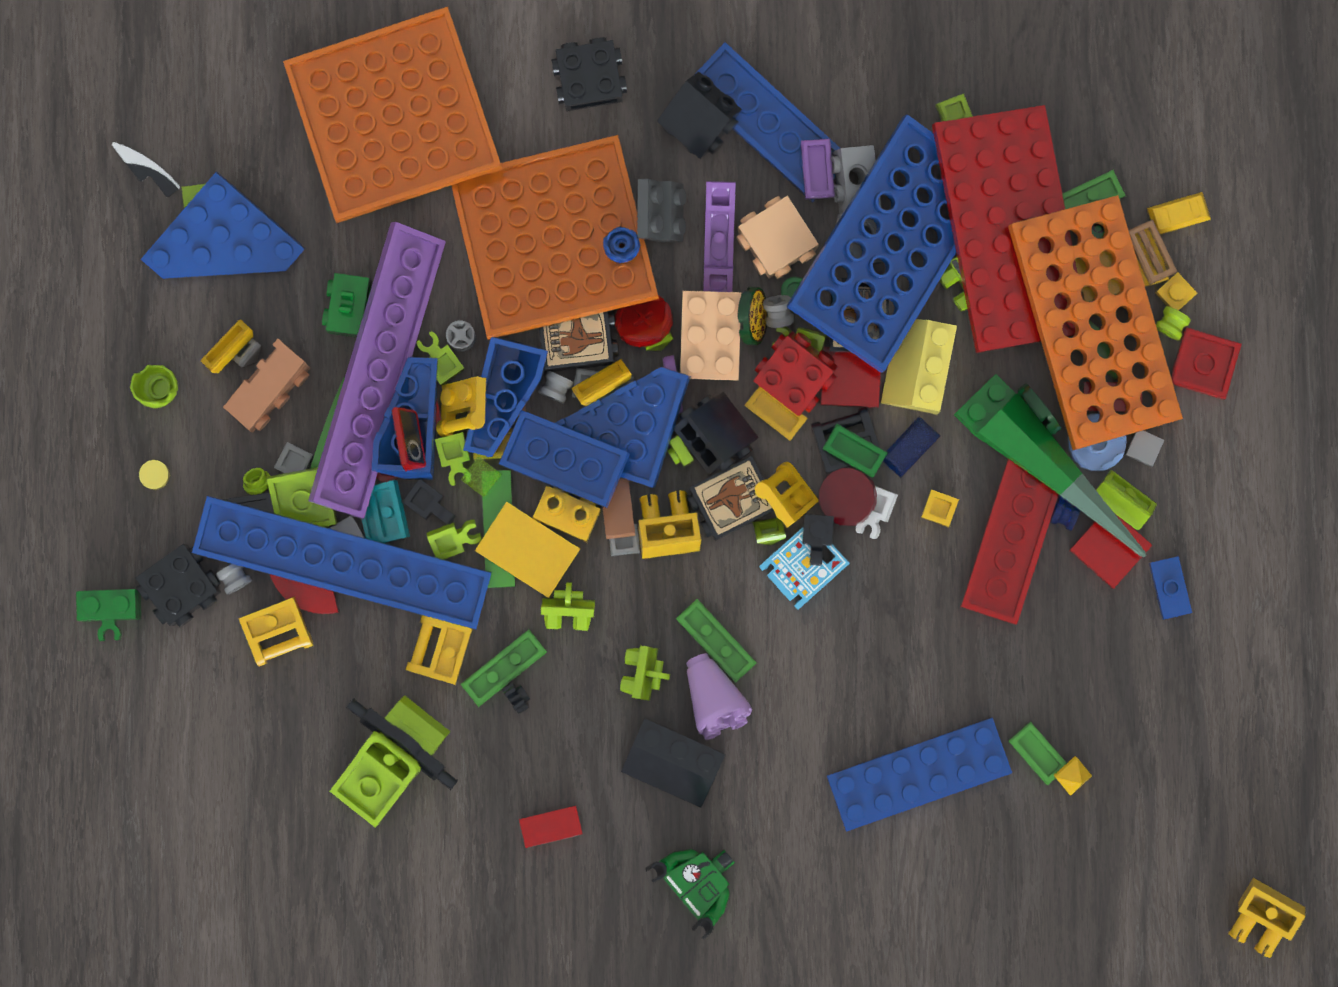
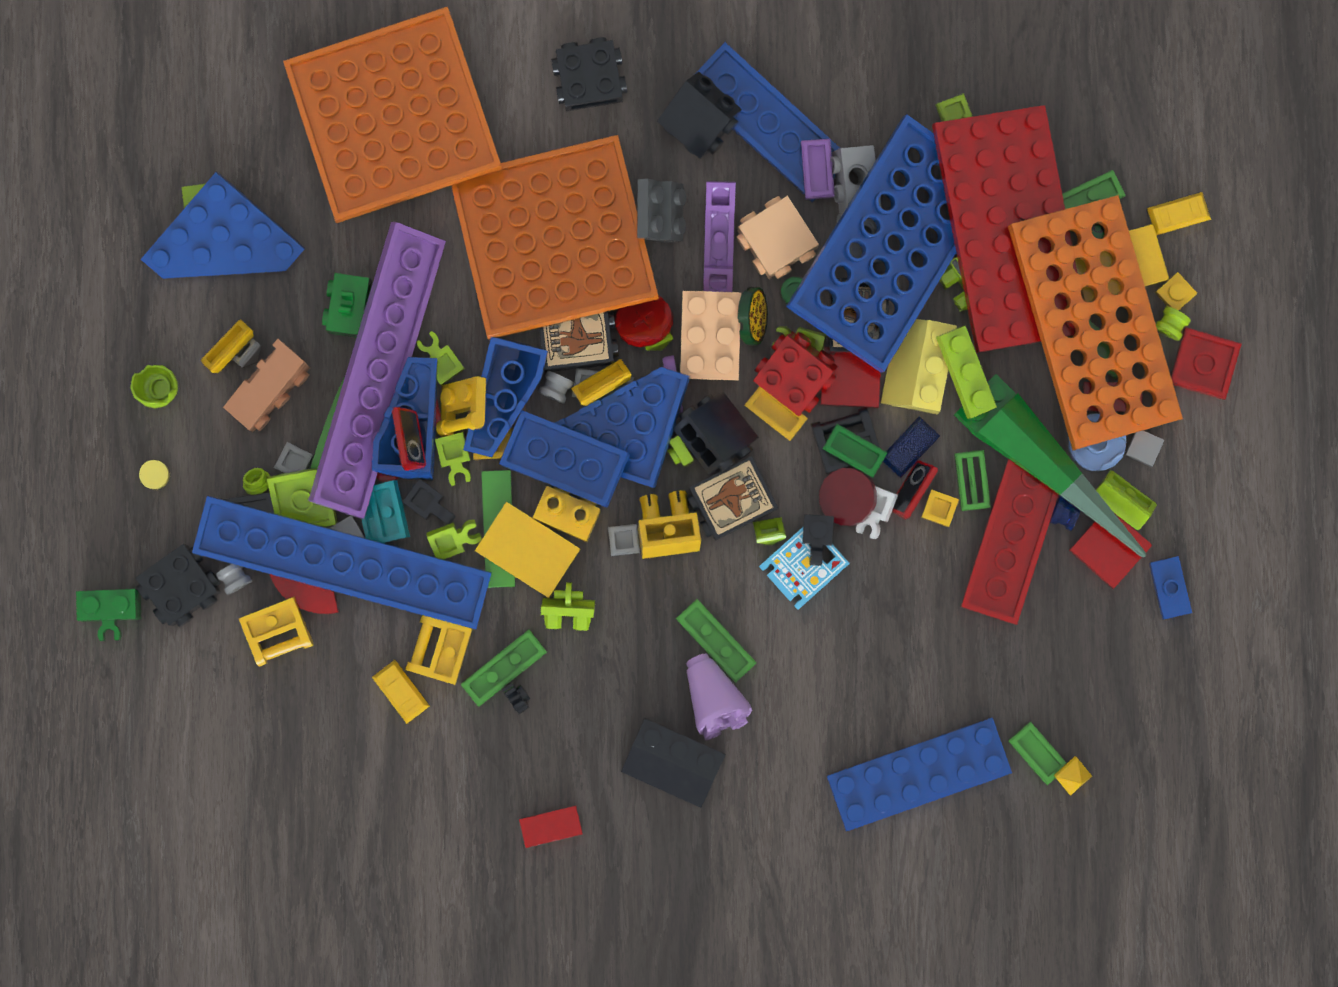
sticker [112,142,180,197] -> none
lime piece [329,695,458,828] -> none
light grey wheel [446,320,476,352] -> none
clear neon green tile [460,456,502,497] -> none
nougat tile [602,478,635,539] -> none
blue plate [603,227,640,263] -> none
lime hips [620,645,670,701] -> none
green torso [645,849,735,939] -> none
yellow plate [755,462,819,527] -> none
light grey wheel [763,295,794,328] -> none
dark green tile [1018,383,1062,435] -> none
medium nougat tile [1129,219,1178,285] -> none
yellow brick [1228,878,1306,958] -> none
none -> yellow tile [372,660,430,724]
none -> slope [892,461,938,520]
none -> lime plate [936,326,997,419]
none -> bright green tile [954,450,991,512]

